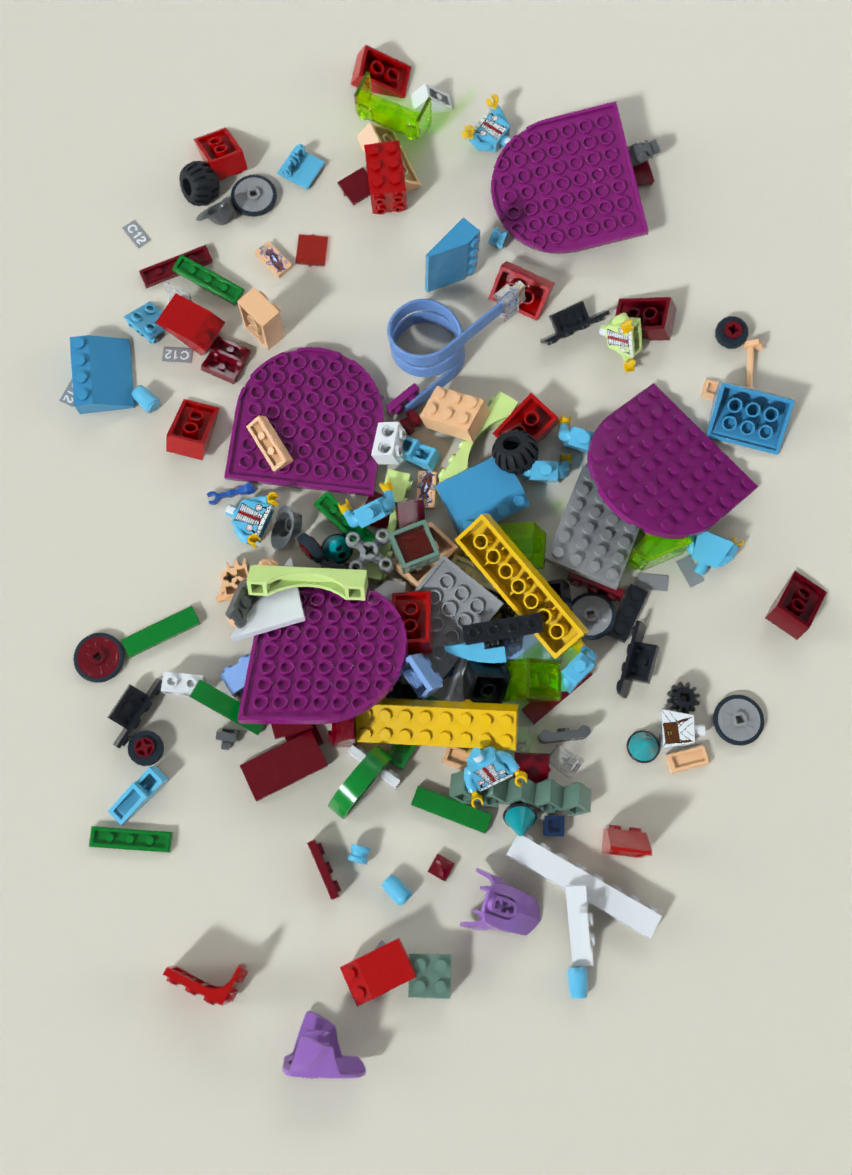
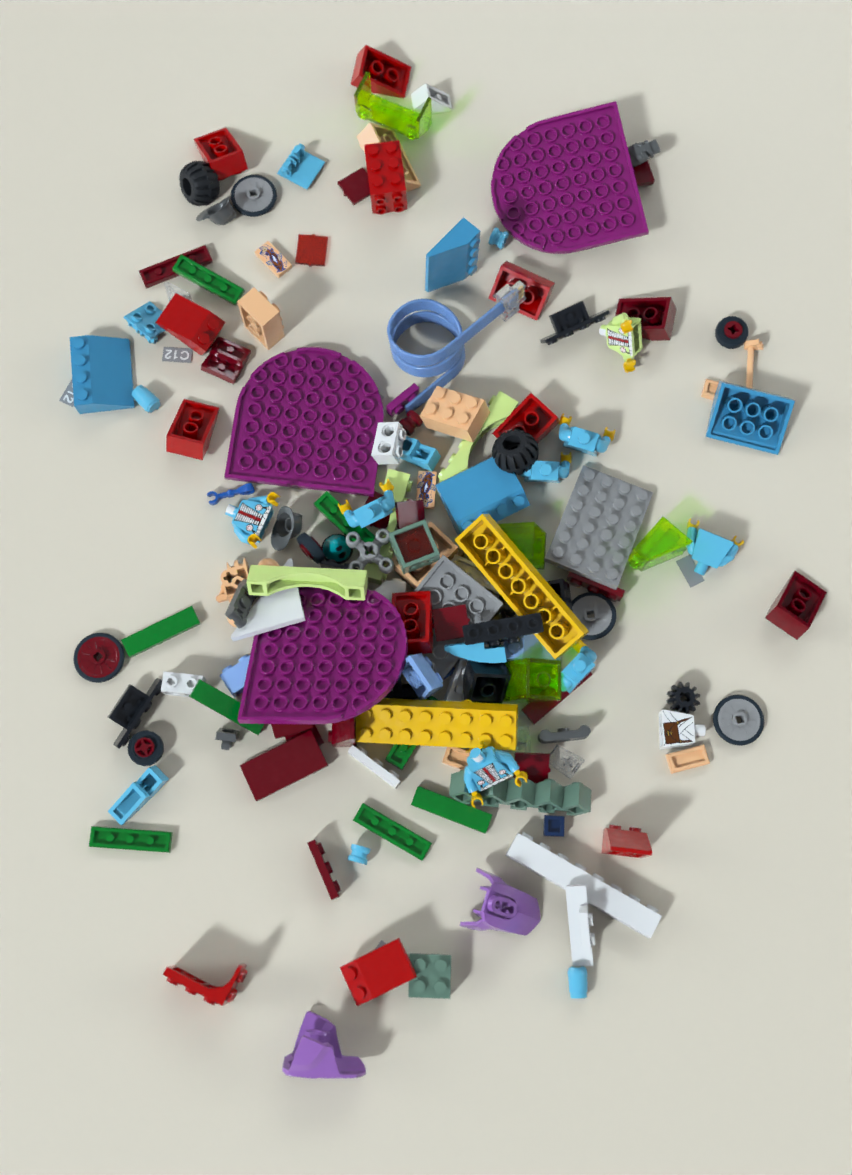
light grey sticker [122,220,150,248] -> none
light nougat slope [246,415,293,472] -> none
green window [328,745,393,820] -> none
medium azure piece [381,874,412,906] -> none
dark red tile [427,854,455,882] -> none
torso [462,94,511,153] -> none
teal hat [503,803,537,836] -> none
magenta plate [587,383,758,539] -> none
black plate [607,583,648,643] -> none
black bracket [616,620,659,698] -> none
teal hat [627,730,660,763] -> none
light grey sticker [637,573,668,591] -> none
none -> green tile [353,803,432,861]
none -> dark red piece [432,604,470,642]

